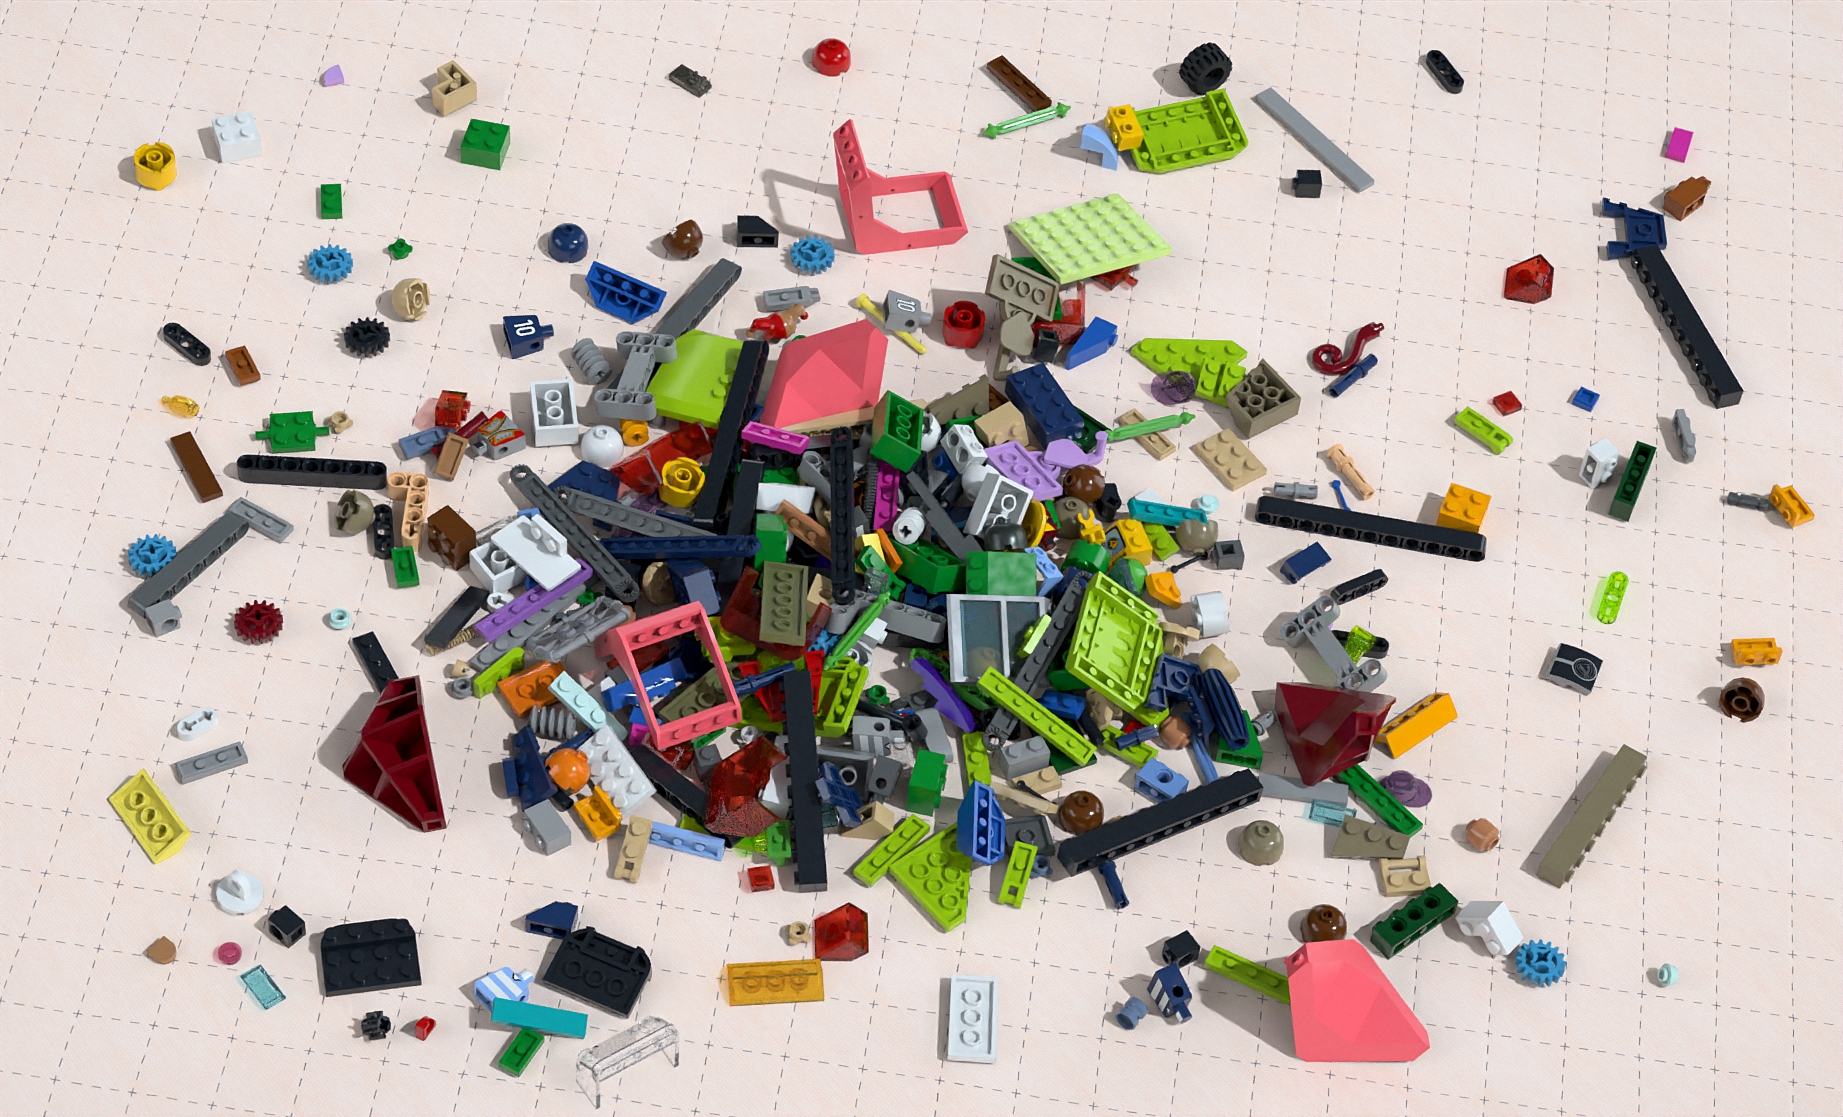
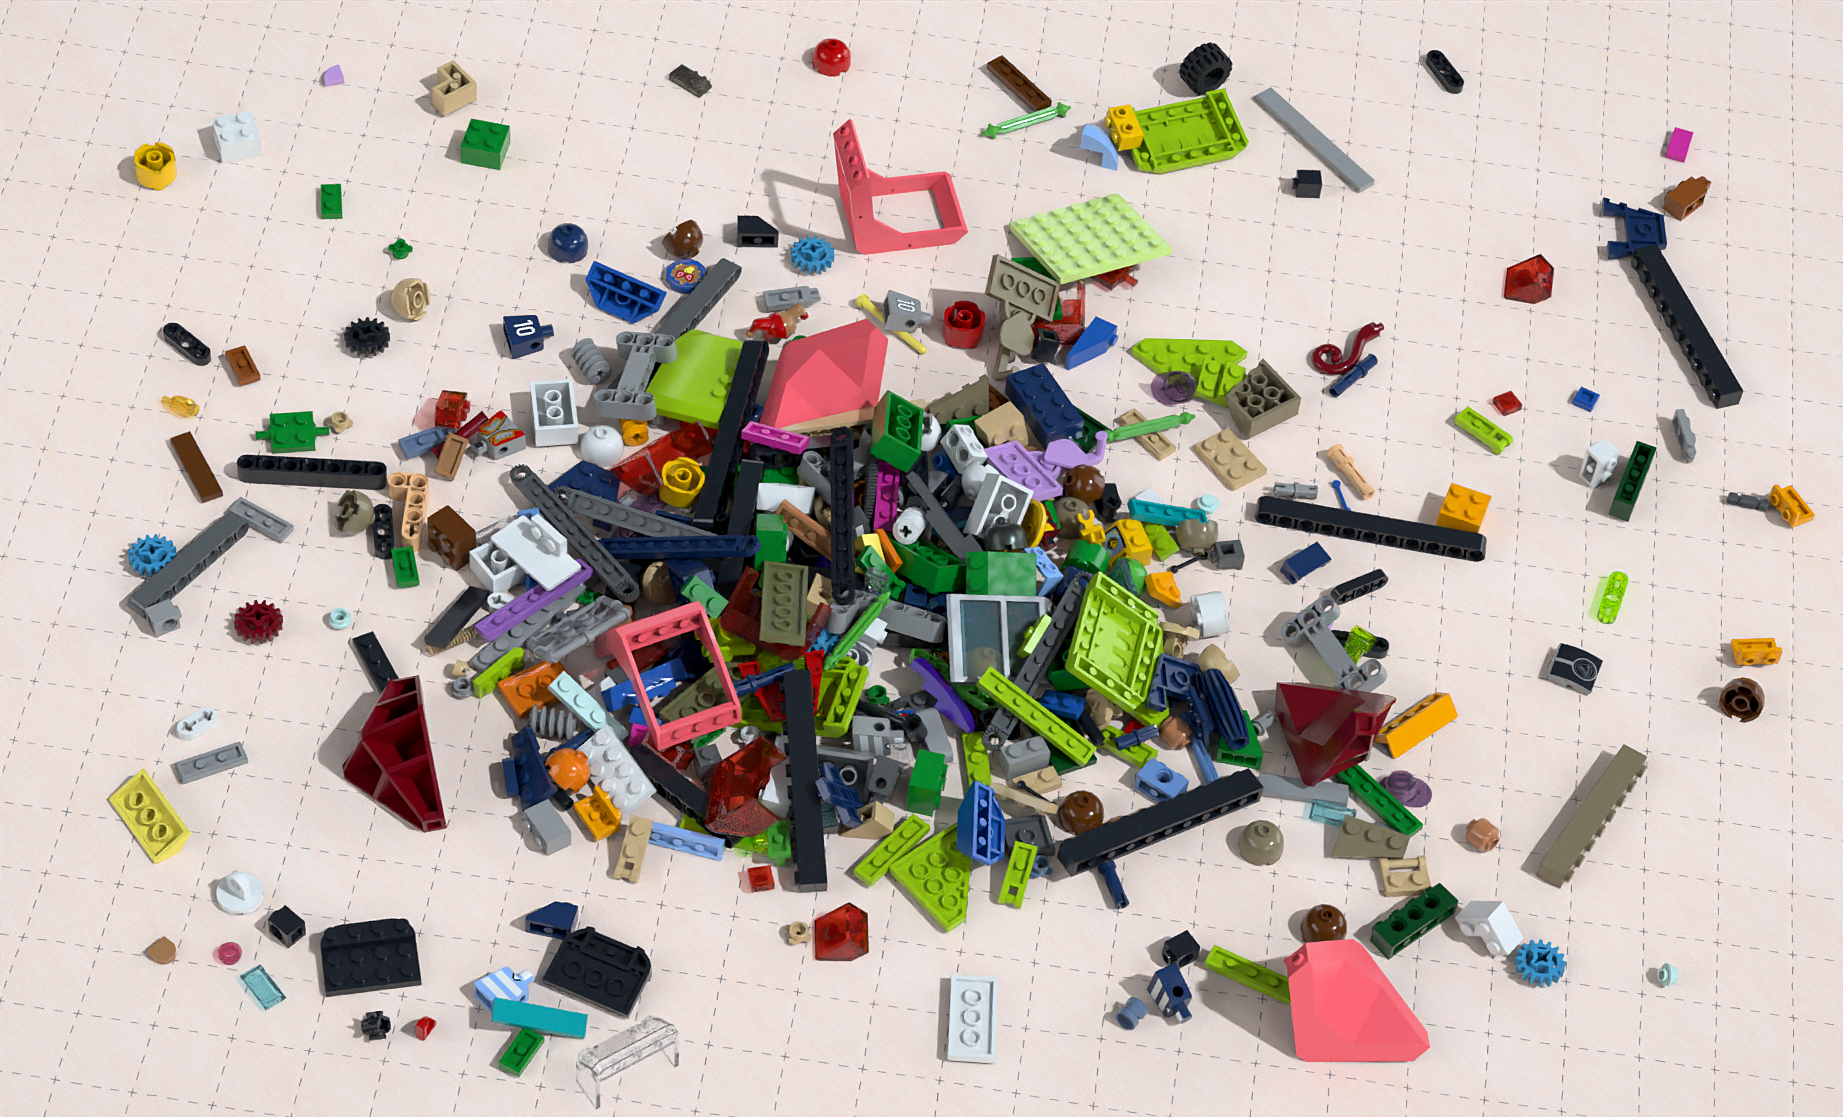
dark azure gear [307,244,353,284] -> none
clear yellow slope [726,959,824,1007] -> none
none -> tile [666,259,707,294]
none -> plate [680,575,729,620]

